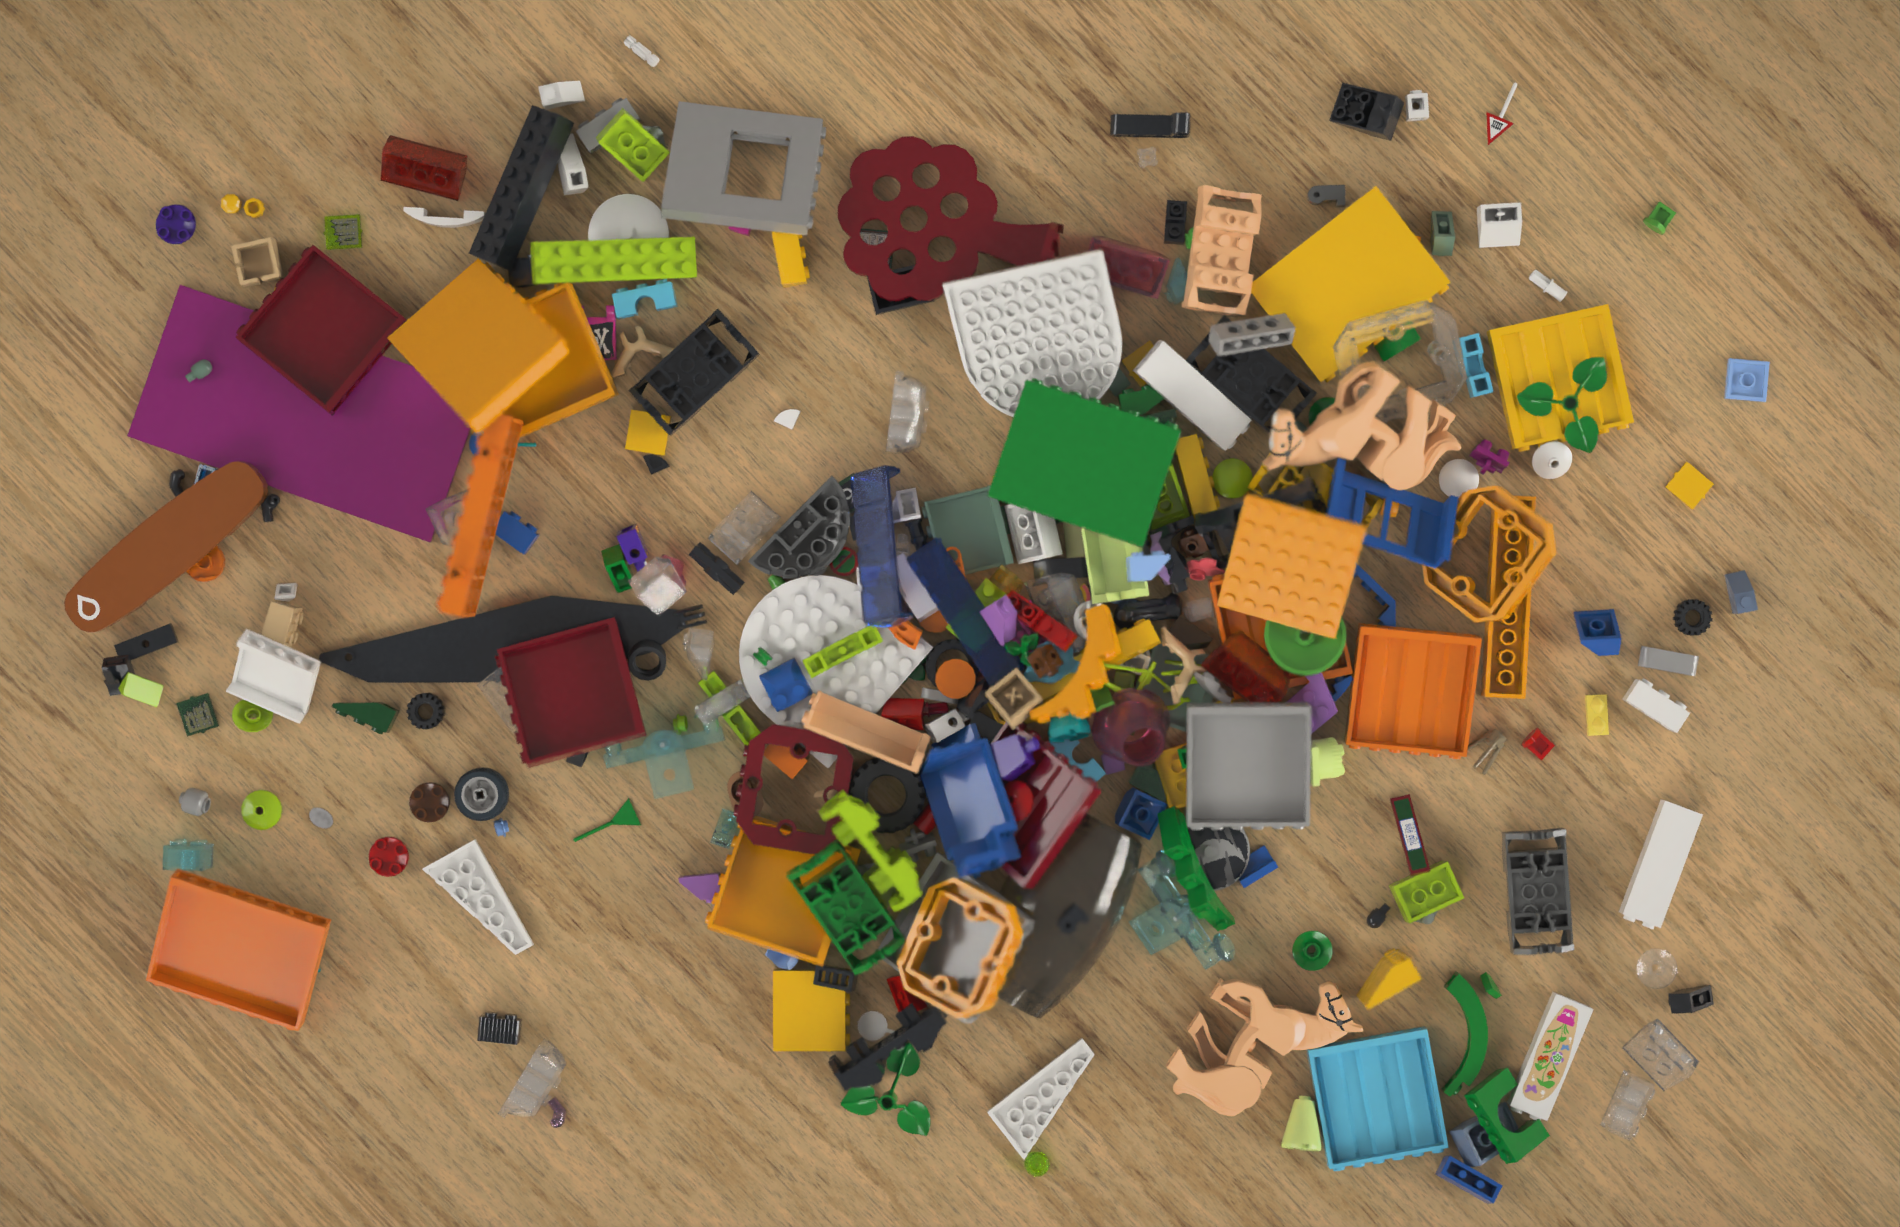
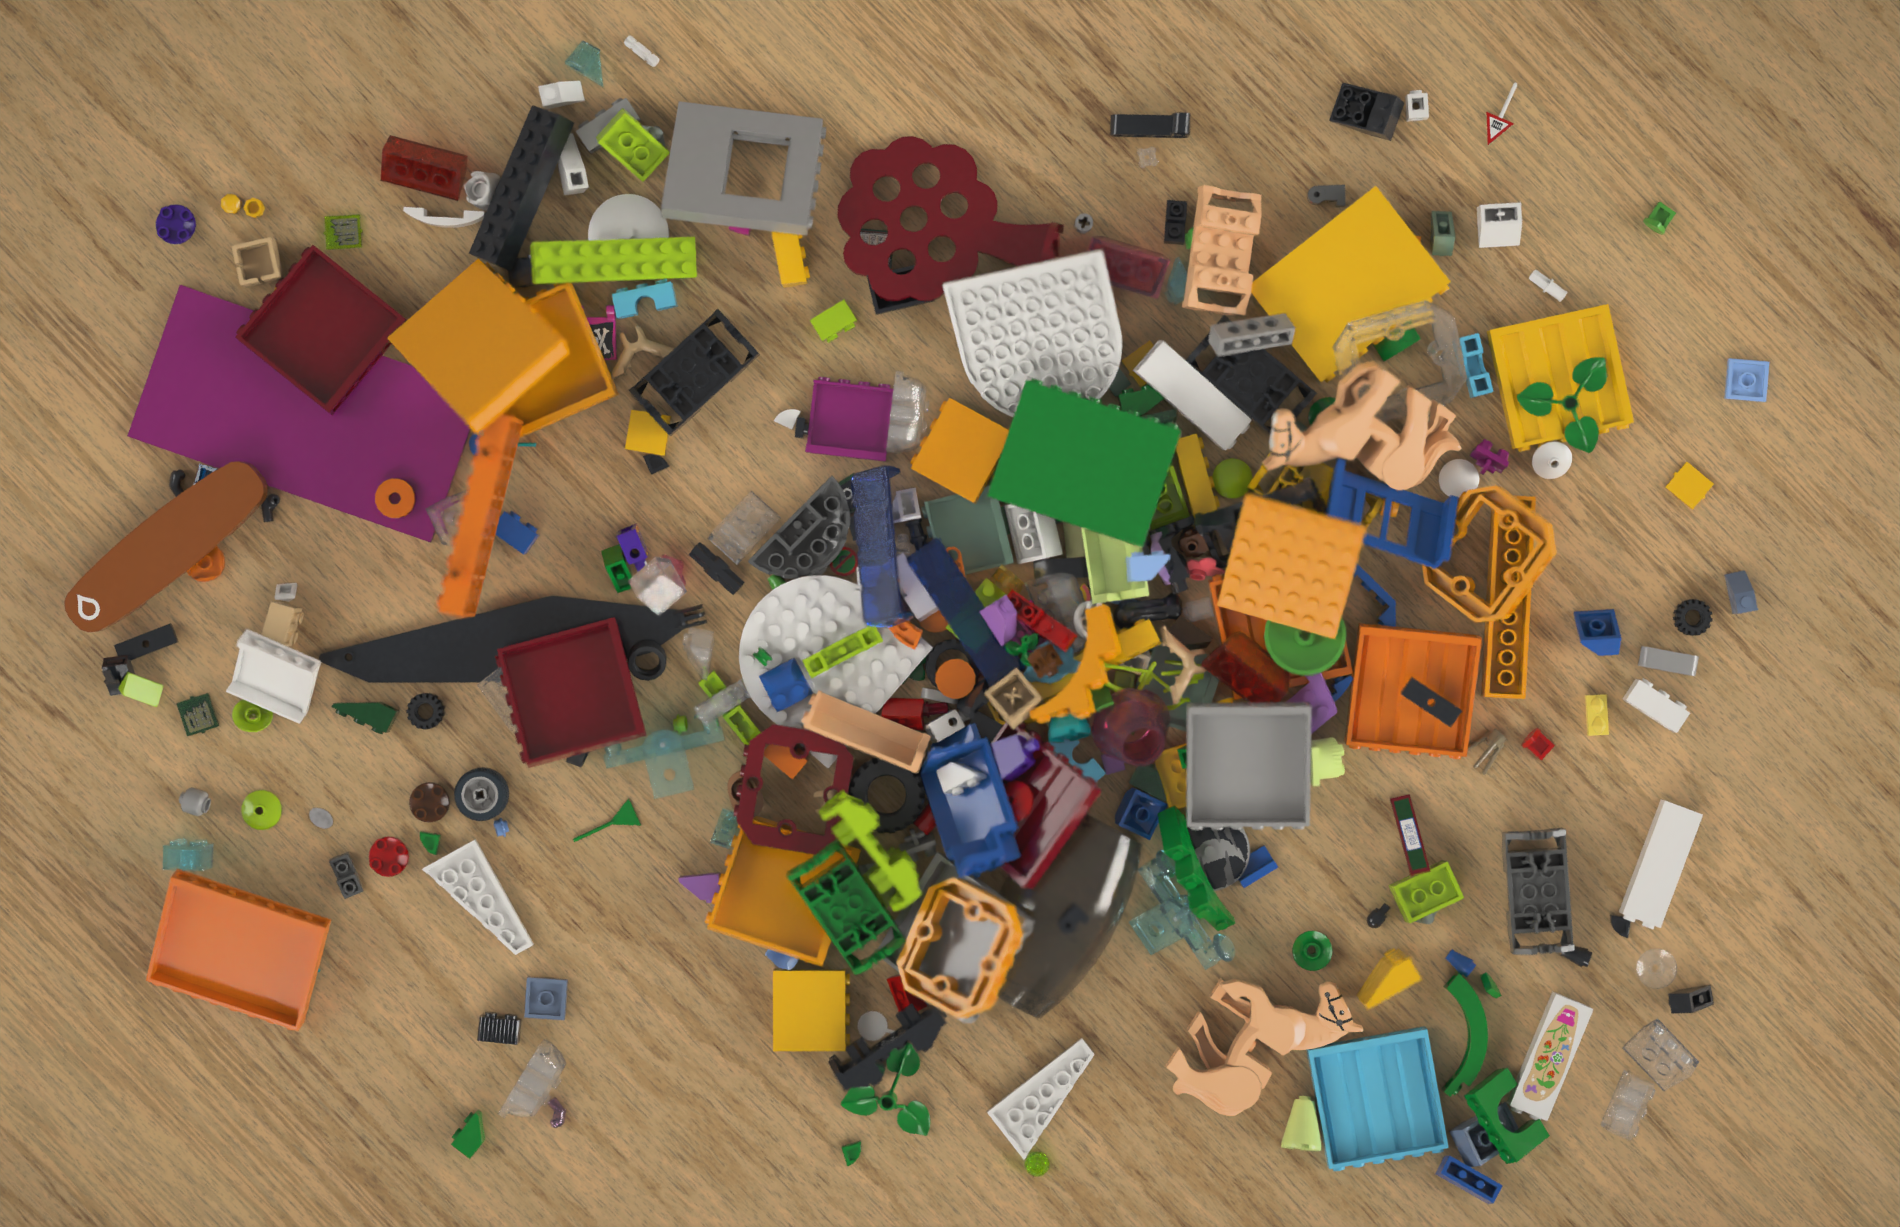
sand green cylinder [185,359,212,382] -> none
black slope [813,965,858,992] -> none
light grey slope [1194,672,1232,703] -> none
none -> dark grey slope [329,852,364,899]
none -> orange tile [375,478,416,518]
none -> green tile [420,831,441,855]
none -> green slope [451,1110,485,1159]
none -> white hair [463,171,501,211]
none -> sand blue plate [524,977,568,1020]
none -> clear light blue slope [565,41,603,87]
none -> black plate [795,417,809,439]
none -> magenta panel [805,377,894,462]
none -> lime brick [810,300,857,343]
none -> green tile [841,1140,862,1167]
none -> light orange panel [910,398,1009,504]
none -> white slope [936,762,986,795]
none -> light grey bush [1074,213,1093,234]
none -> black tile [1400,676,1462,727]
none -> blue cone [1445,949,1476,977]
none -> black cone [1561,946,1592,968]
none -> black tile [1610,915,1631,938]

